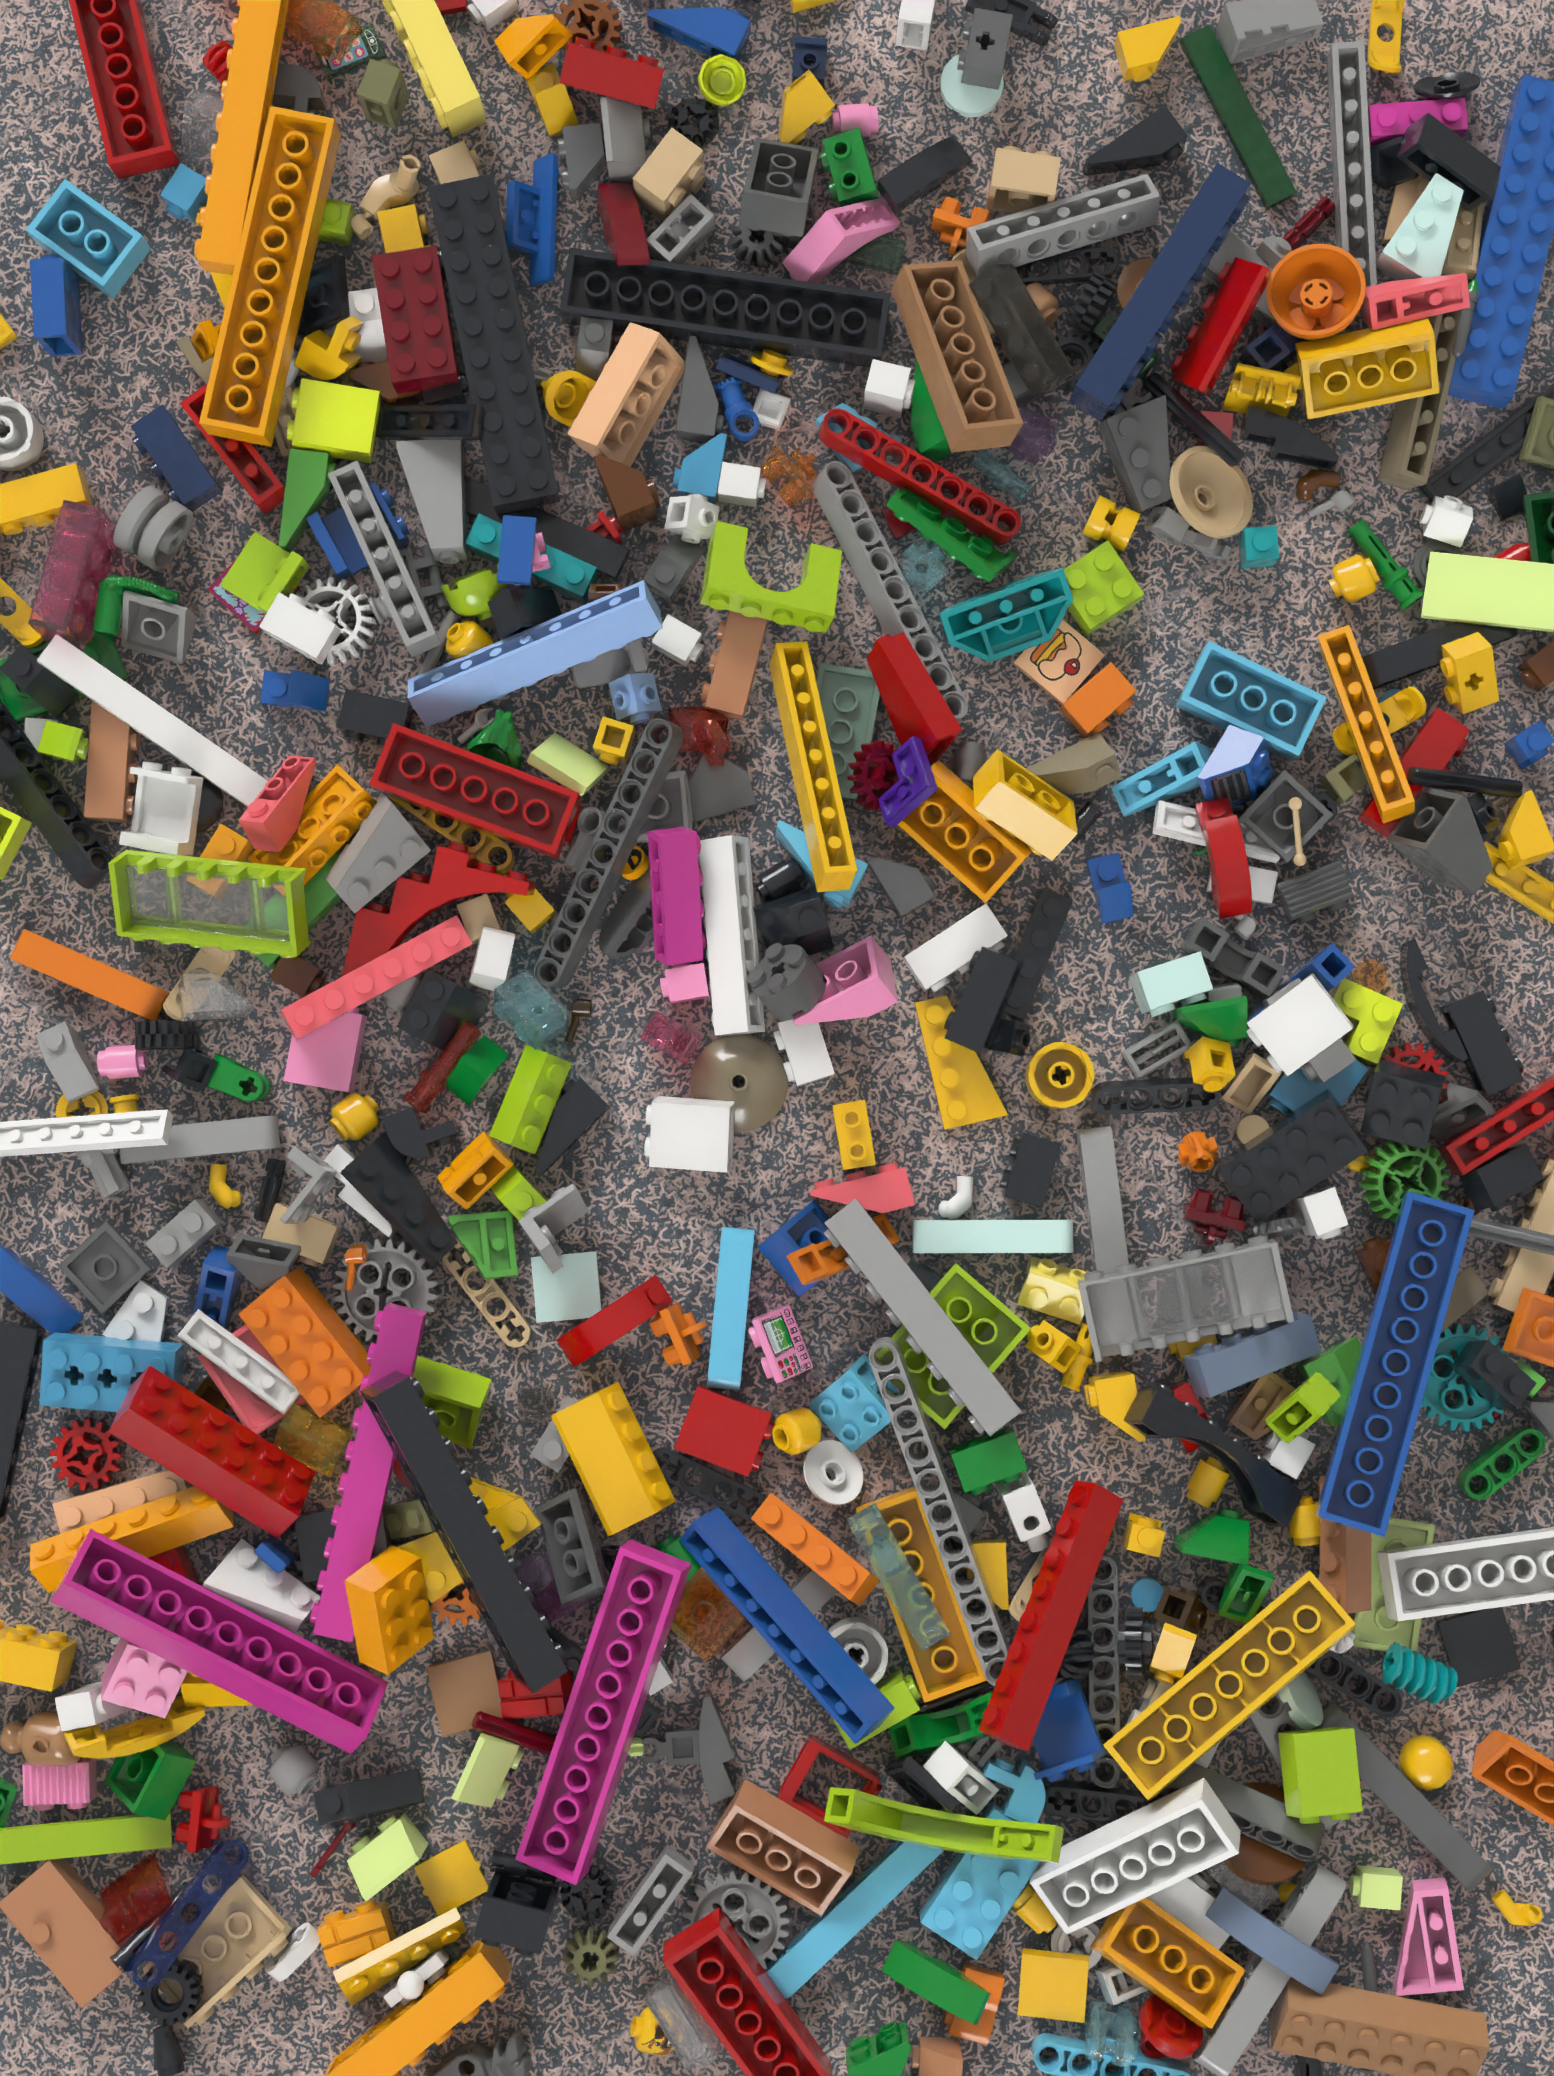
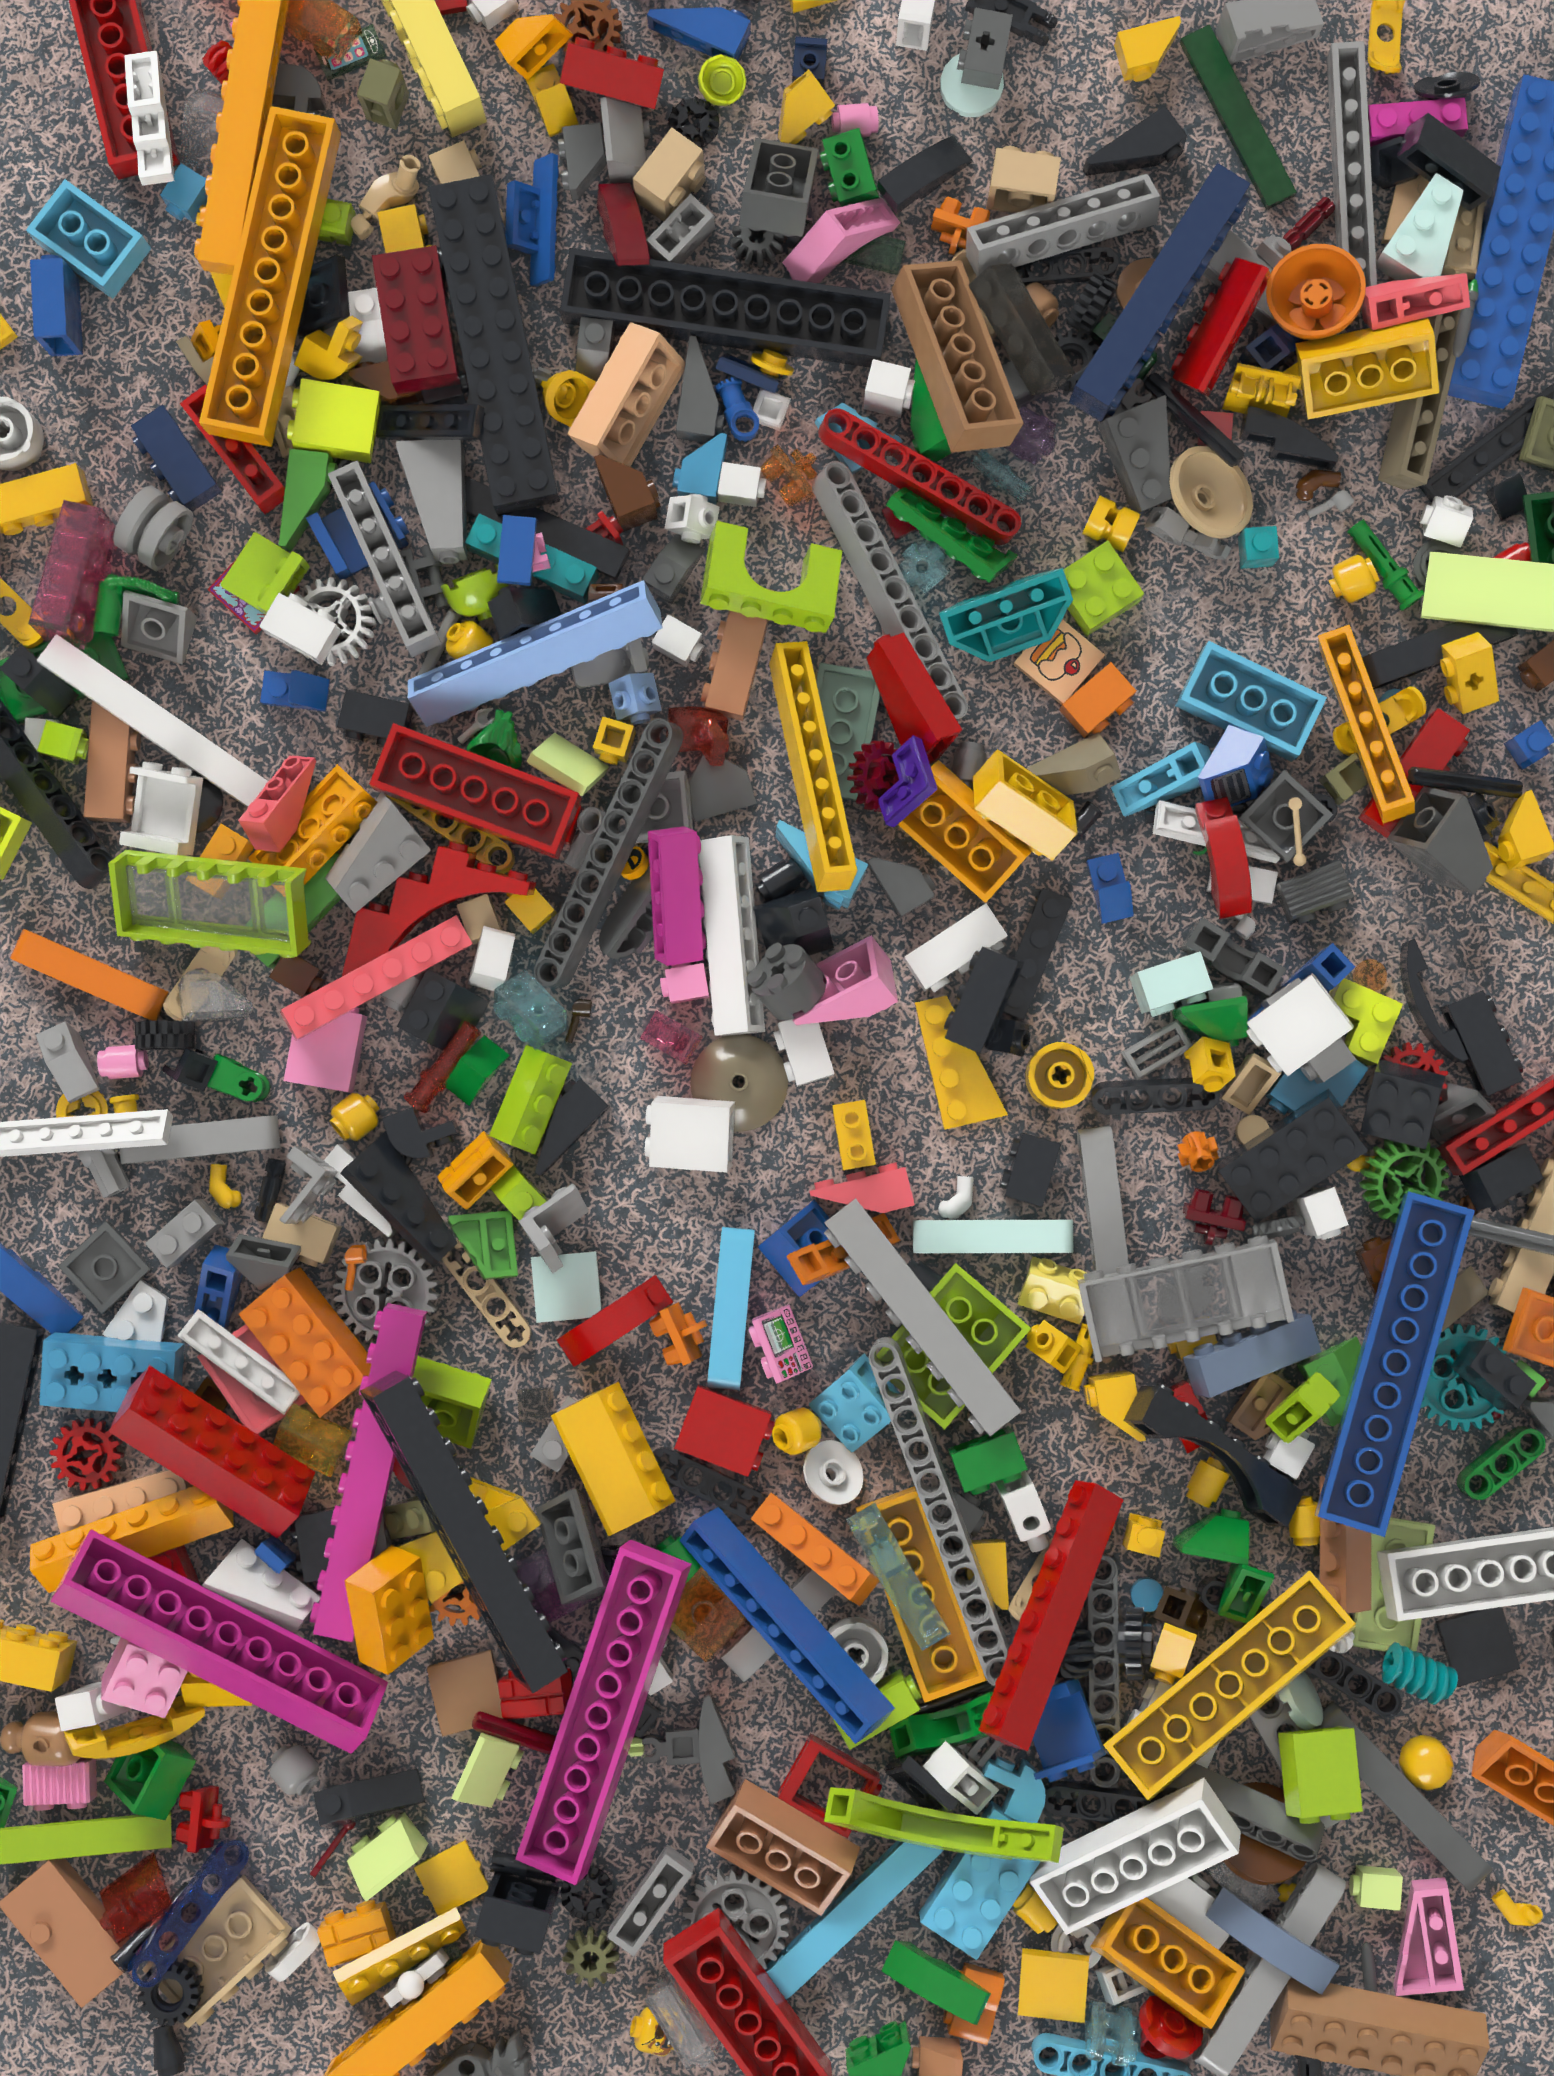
none -> white slope [125,51,175,186]

